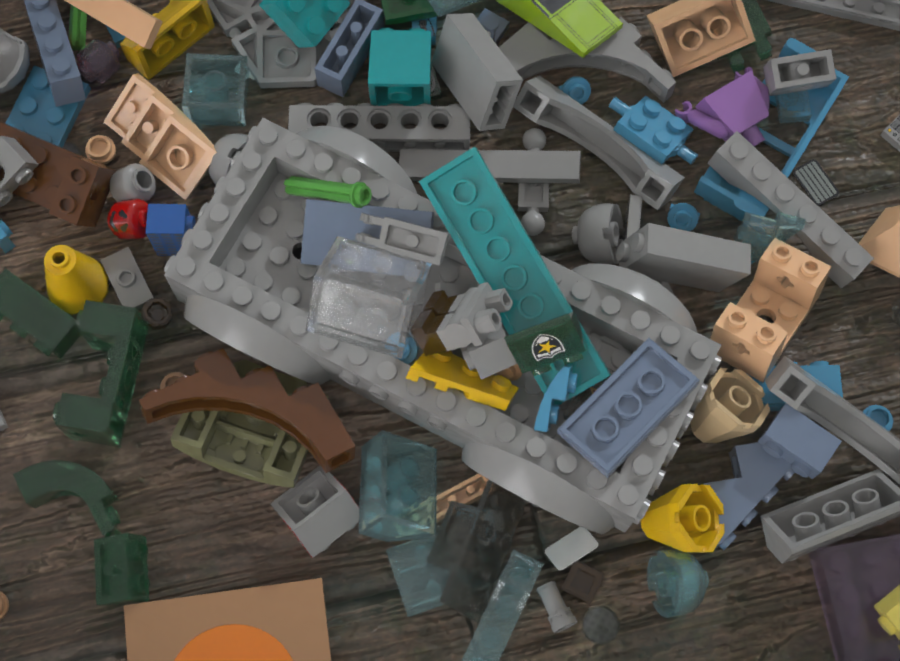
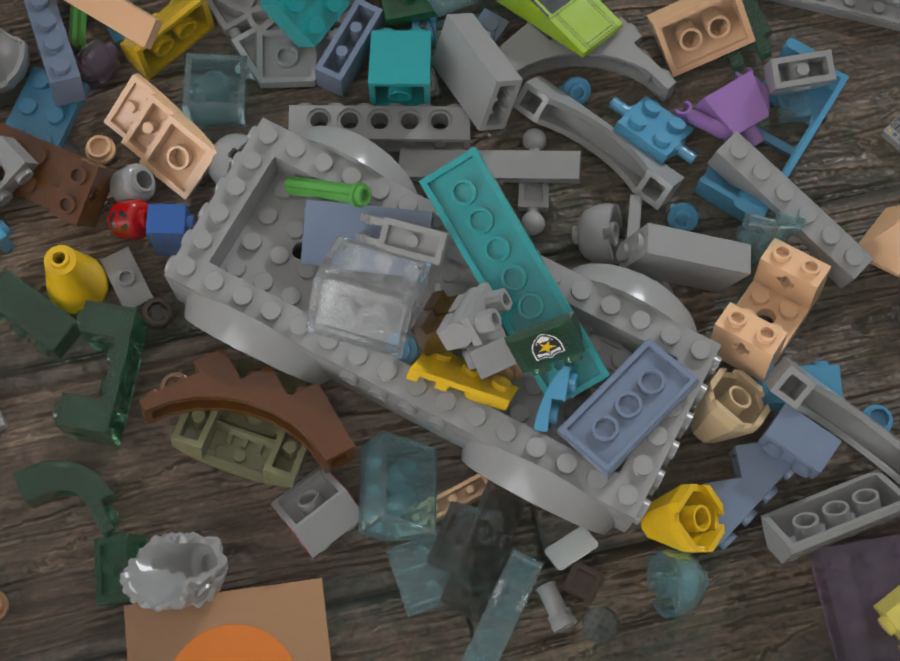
sticker [793,159,839,205] -> none
none -> light grey hair [119,532,228,612]

